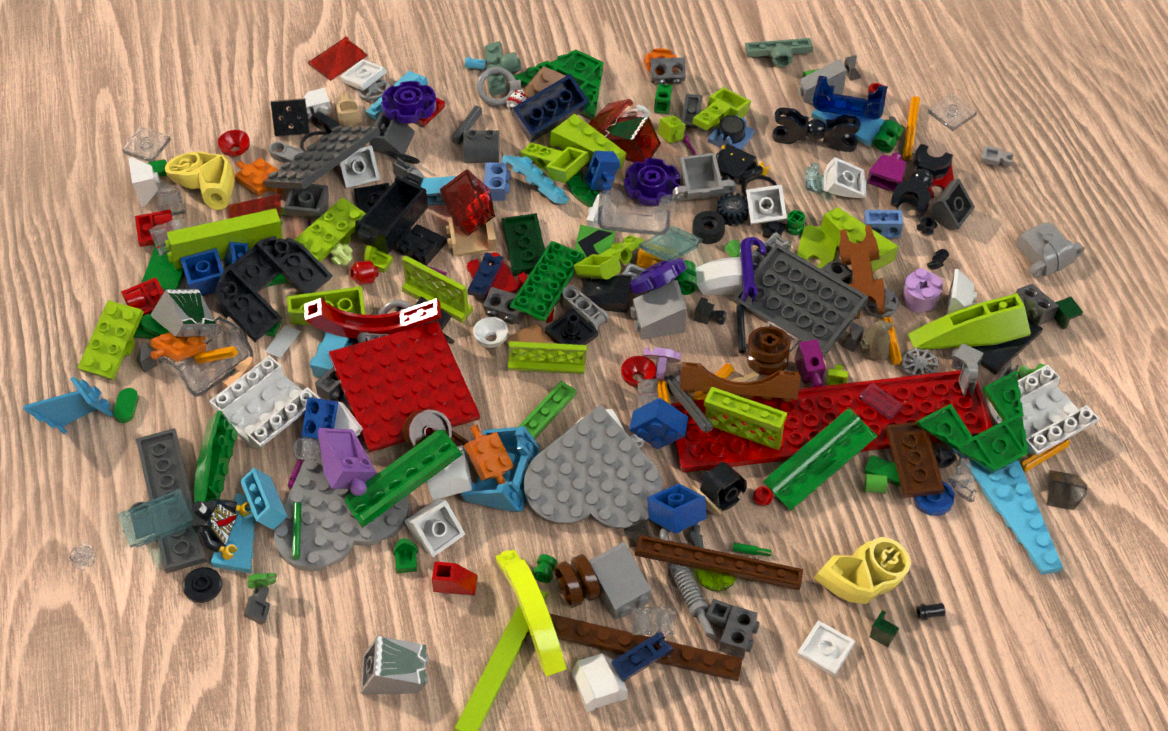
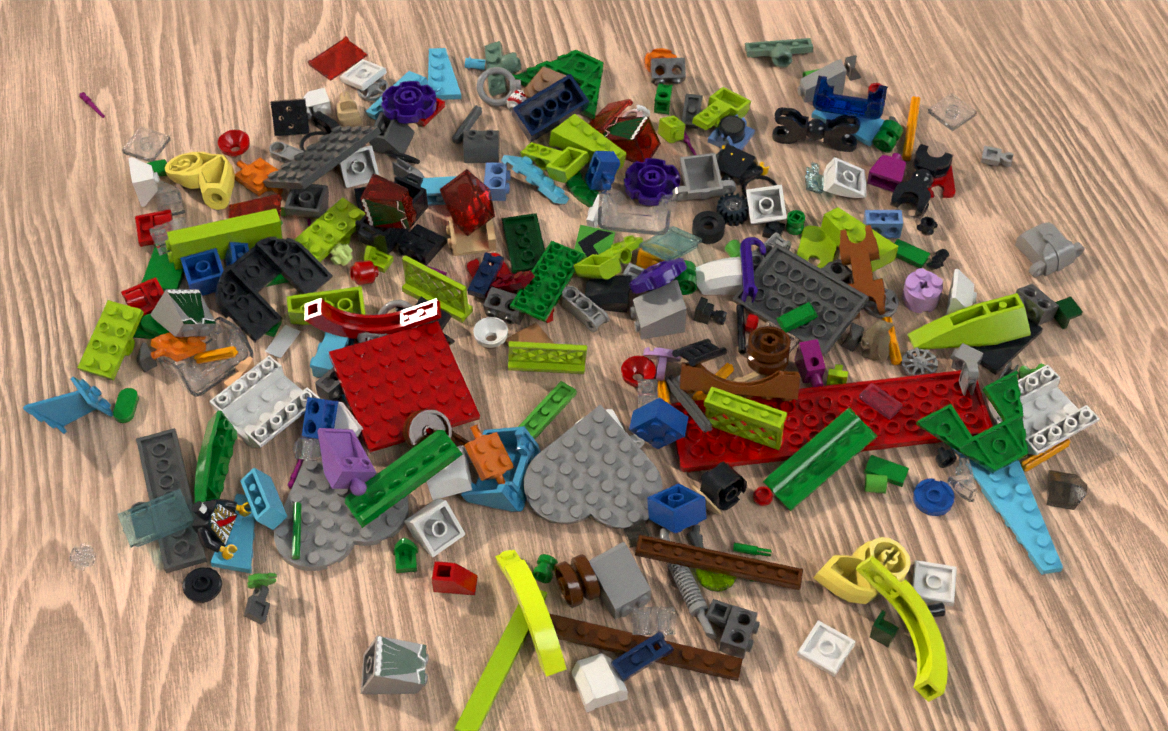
black plate [545,309,599,345] -> none
reddish brown tile [885,422,945,498] -> none
dark grey brick [931,179,975,230] -> none
none -> magenta piece [79,92,105,118]
none -> clear red slope [360,174,417,229]
none -> medium azure wing [428,48,462,100]
none -> dark red plate [490,271,535,292]
none -> black bar [672,338,727,366]
none -> red tile [745,314,759,333]
none -> green tile [776,302,819,333]
none -> neon yellow arch [856,555,948,702]
none -> green tile [894,239,930,268]
none -> white tile [912,560,957,607]

